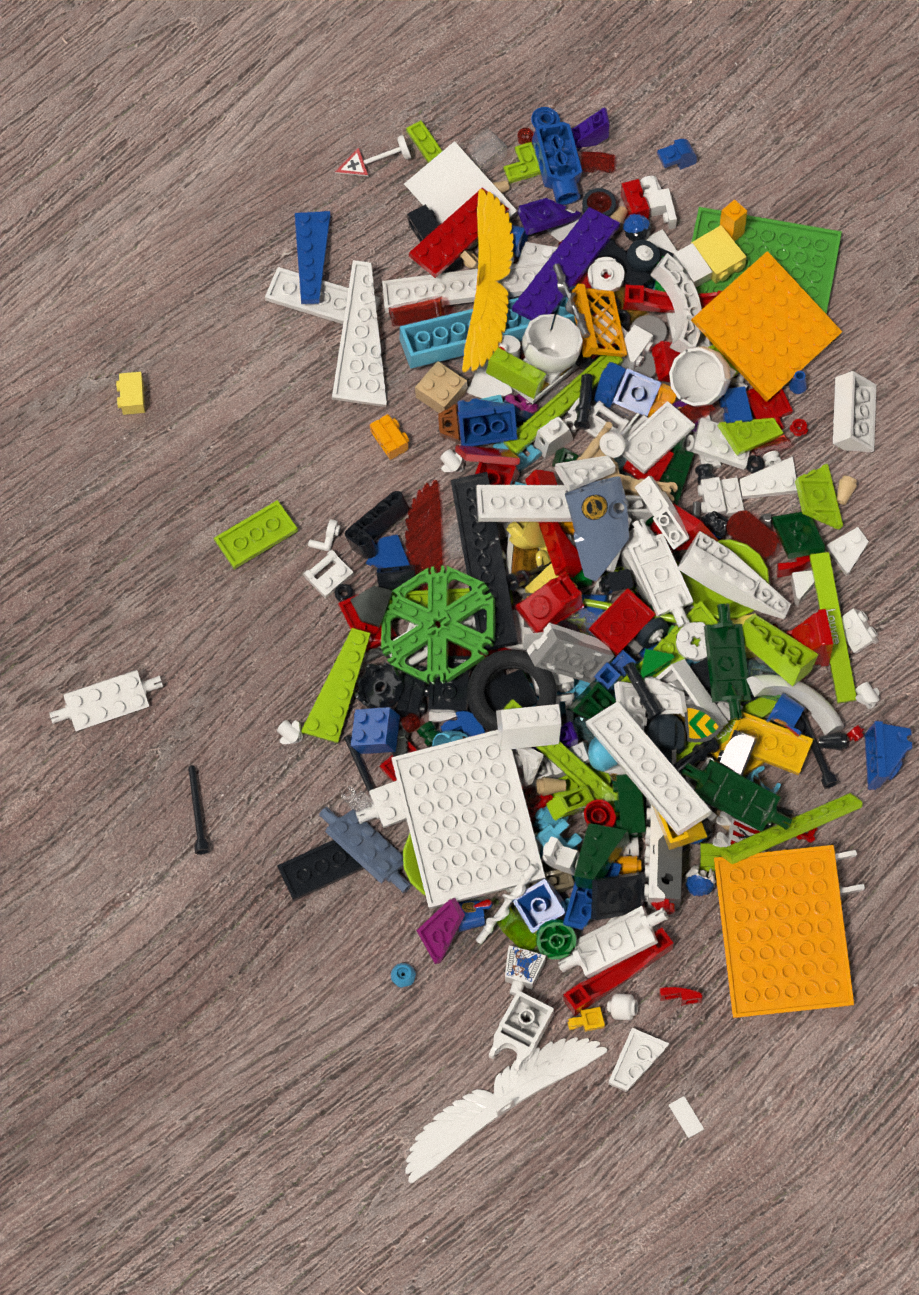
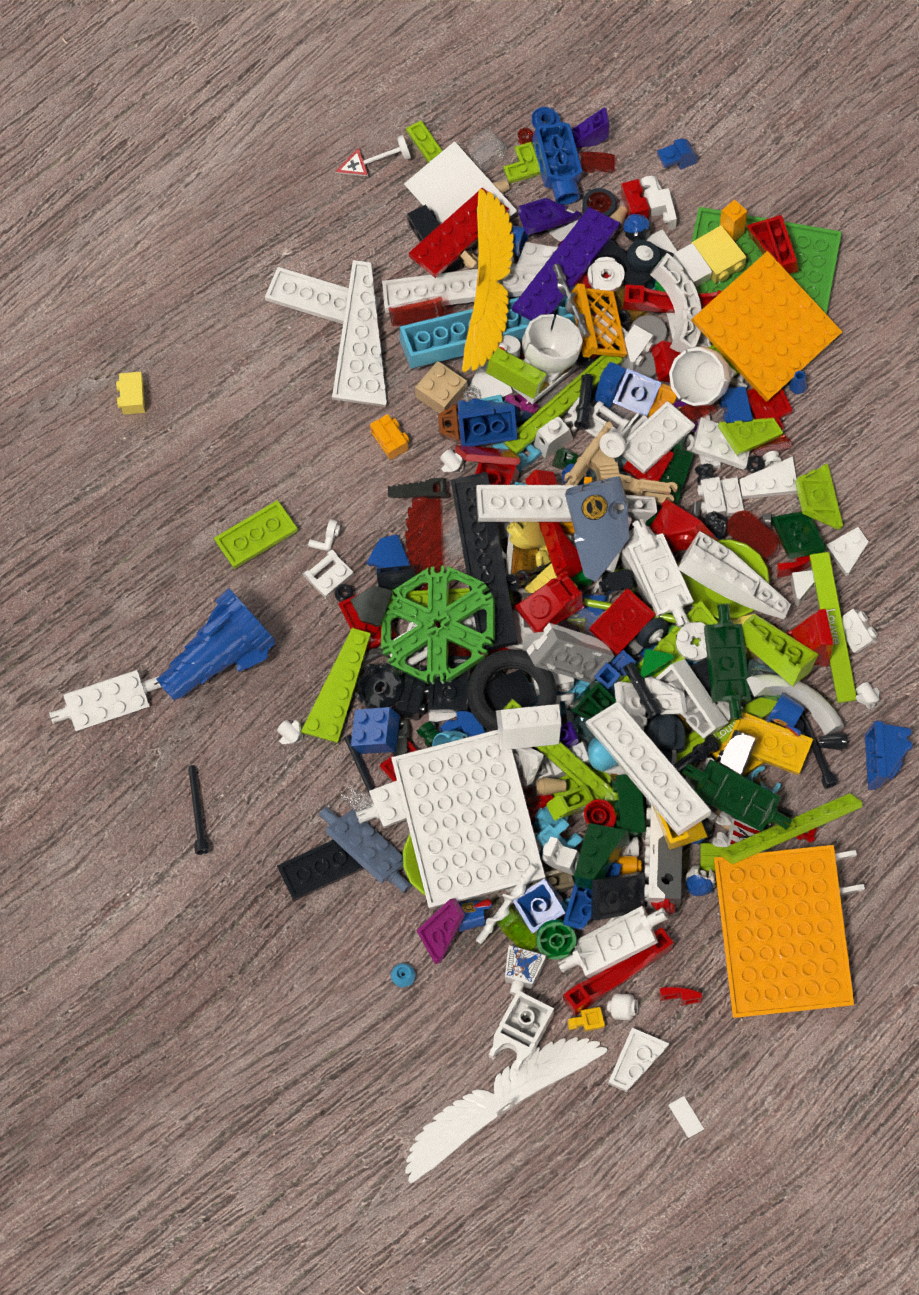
blue wing [295,211,330,304] -> none
black beam [345,491,409,559] -> none
clear red bush [401,713,421,733] -> none
white wing [555,455,616,492] -> none
white slope [635,476,689,549] -> none
sticker [684,704,723,742] -> none
red plate [790,419,808,437] -> none
white slope [833,371,876,452] -> none
tan cone [837,476,857,505] -> none
red plate [847,725,865,742] -> none
none -> blue cone [156,588,276,700]
none -> pearl dark grey piece [388,478,449,499]
none -> clear plate [463,386,481,402]
none -> red wedge [747,215,798,274]

